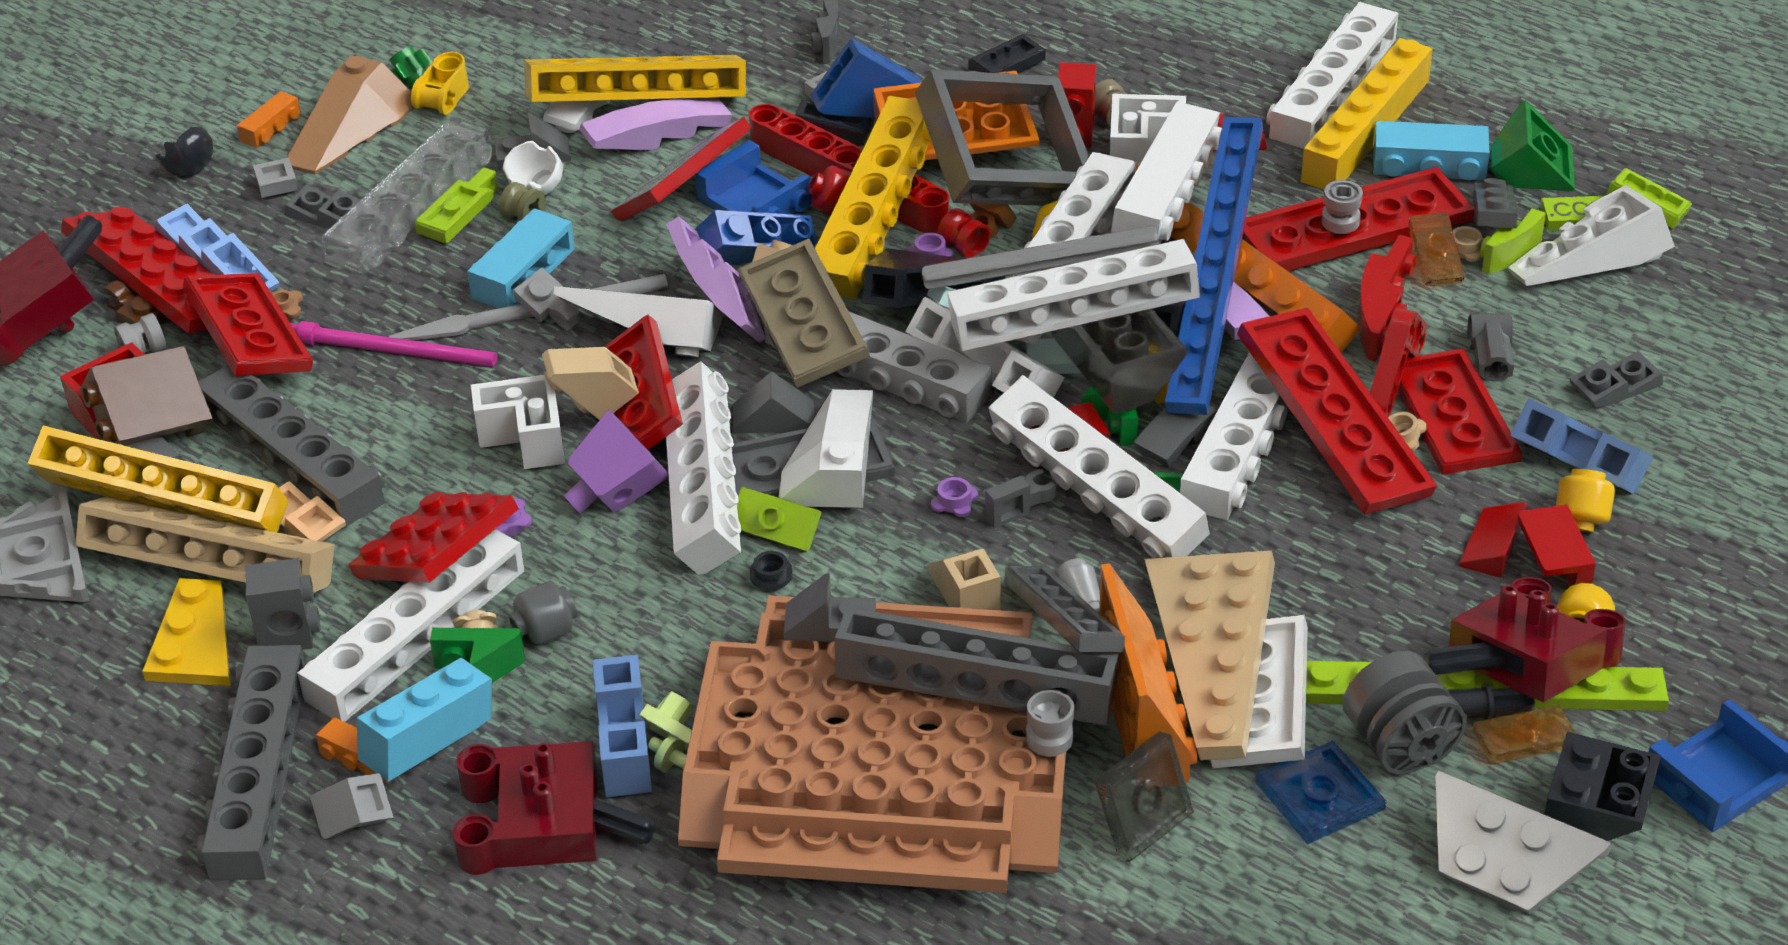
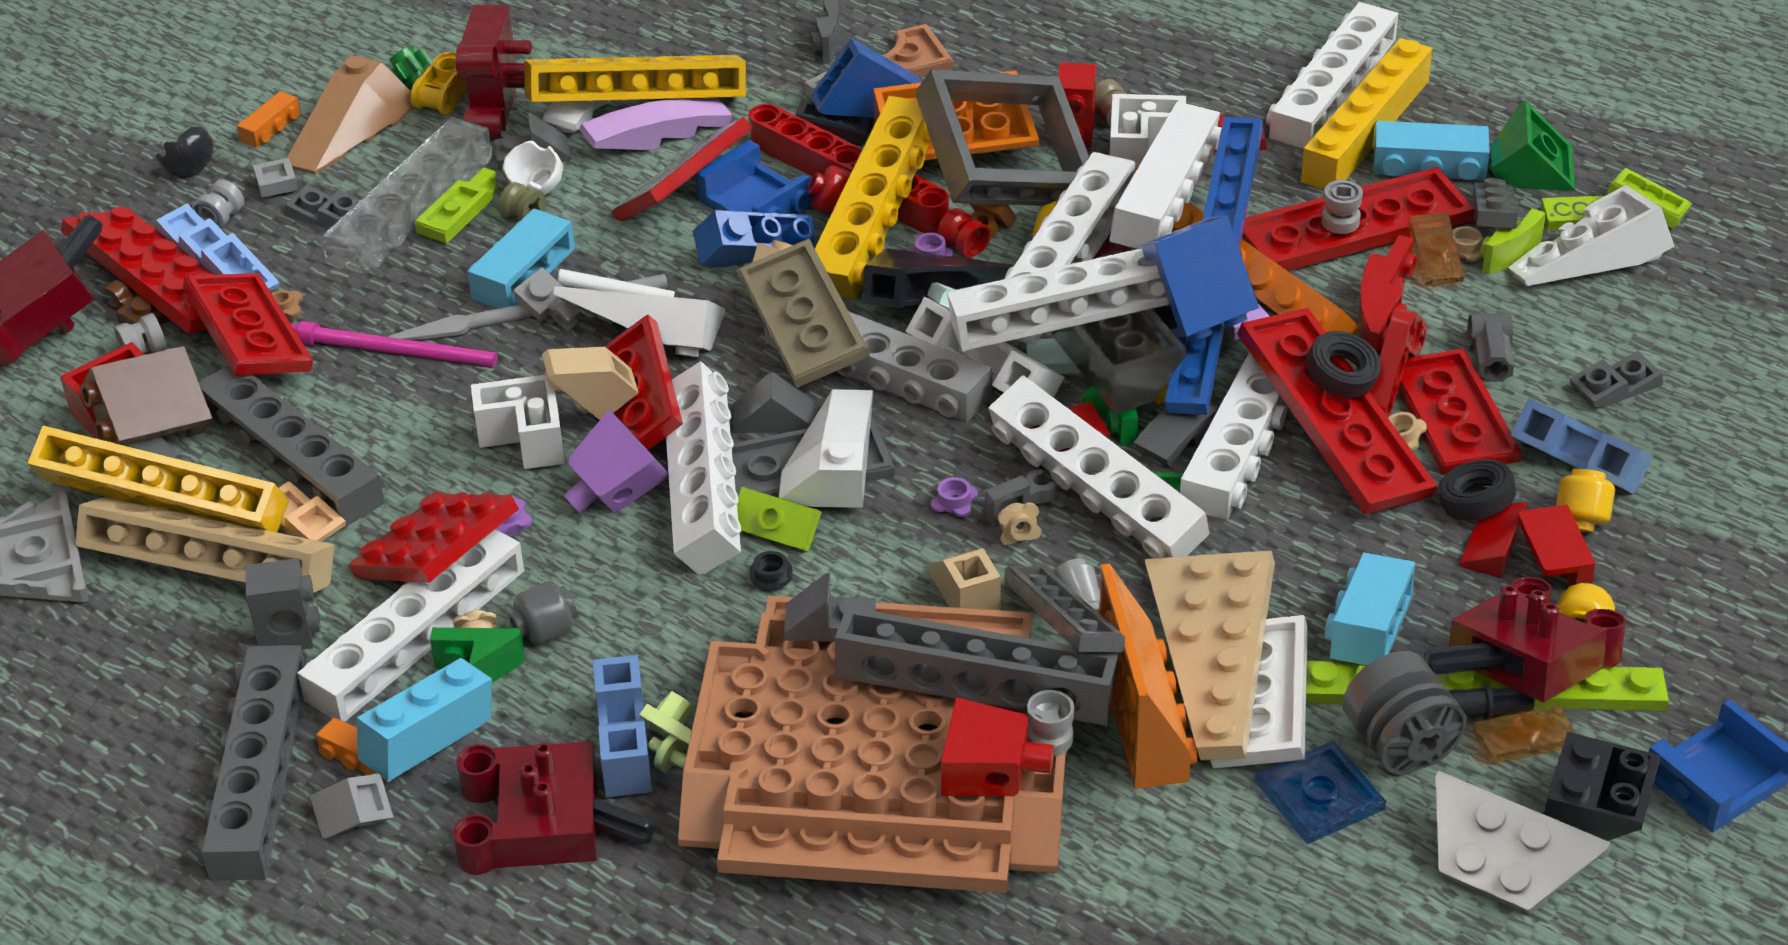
yellow wing [142,578,231,686] -> none
lavender slope [666,217,766,343] -> none
light grey axle [922,226,1159,289] -> none
black plate [968,34,1046,73] -> none
clear smoke tile [1094,731,1194,863] -> none
none -> light grey wheel [192,180,245,229]
none -> dark red piece [456,5,532,140]
none -> white bar [558,269,675,297]
none -> nougat tile [882,24,953,77]
none -> red torso [941,698,1054,796]
none -> tan plate [998,502,1041,545]
none -> blue panel [1140,215,1259,342]
none -> black tyre [1306,331,1381,398]
none -> medium azure brick [1325,552,1415,665]
none -> black tyre [1439,459,1516,520]

